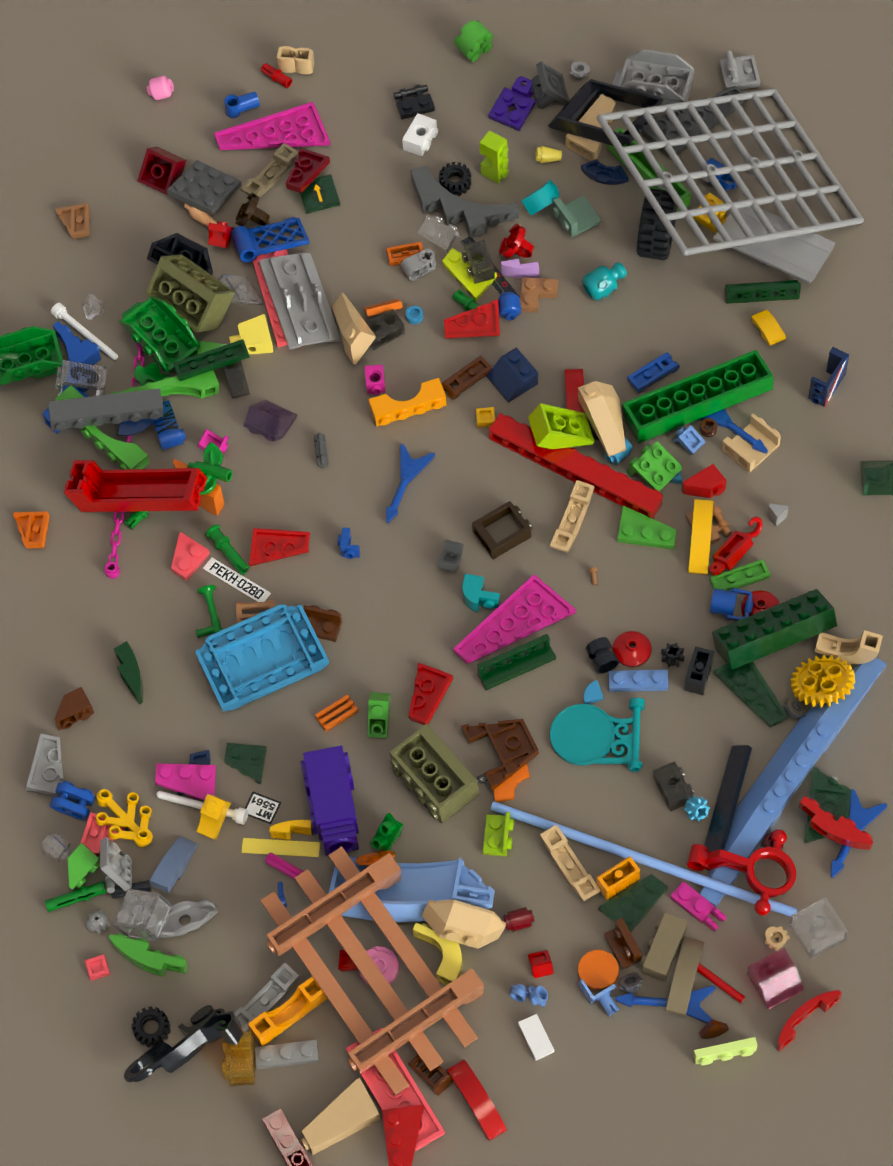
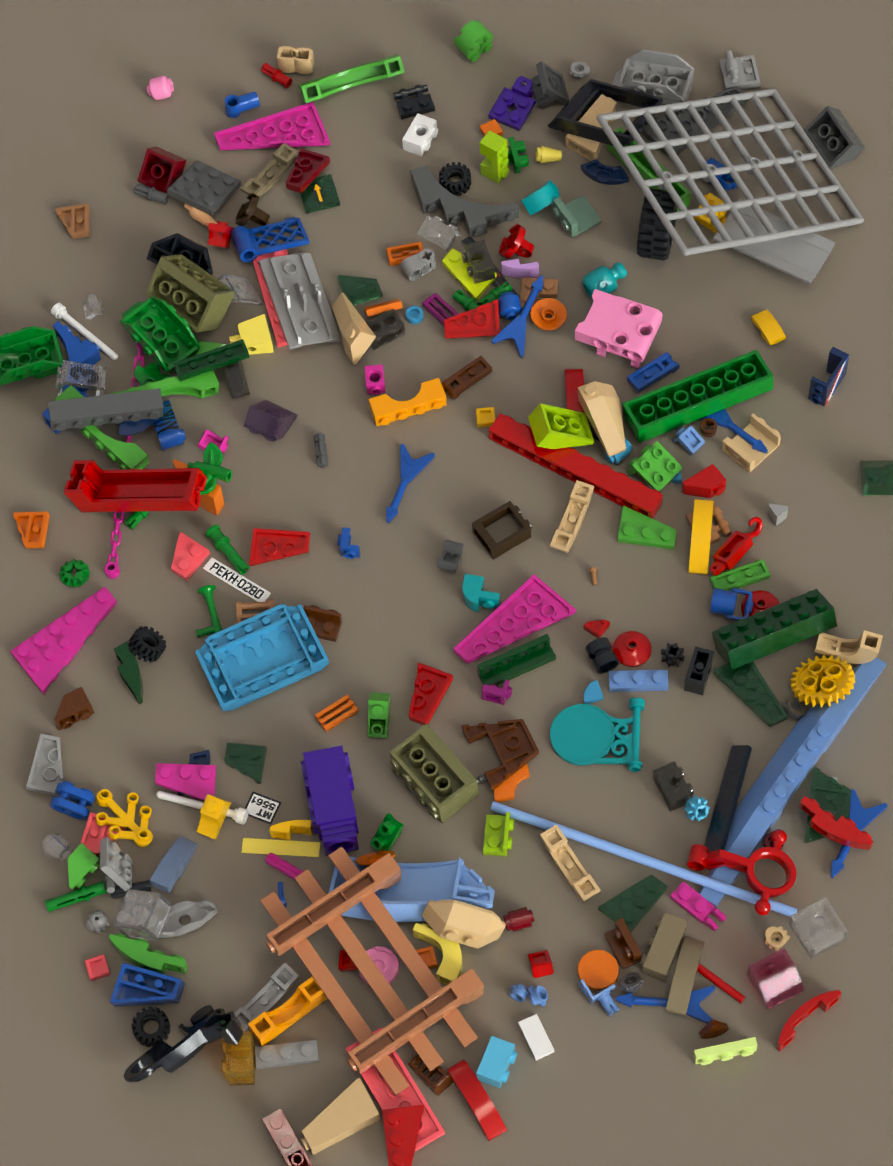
dark blue slope [487,347,538,403] -> none
light orange brick [596,856,640,900] -> none
dark green fence [725,280,801,304] -> none
none -> dark pink wing [10,587,117,695]
none -> green gear [59,558,90,587]
none -> blue wedge [110,963,185,1006]
none -> black tyre [128,626,166,663]
none -> dark grey axle [134,184,169,205]
none -> bright green arch [298,54,405,103]
none -> clear green wing [337,275,382,306]
none -> orange tile [416,946,438,969]
none -> magenta tile [422,293,458,326]
none -> medium azure brick [476,1036,517,1088]
none -> green pin [478,281,512,306]
none -> orange tile [480,119,503,136]
none -> magenta bracket [482,680,512,705]
none -> blue piece [491,276,543,358]
none -> green hips [508,137,529,174]
none -> orange dish [530,298,567,330]
none -> bright pink piece [575,289,663,369]
none -> red tile [583,619,610,638]
none -> dark grey slope [804,106,865,169]

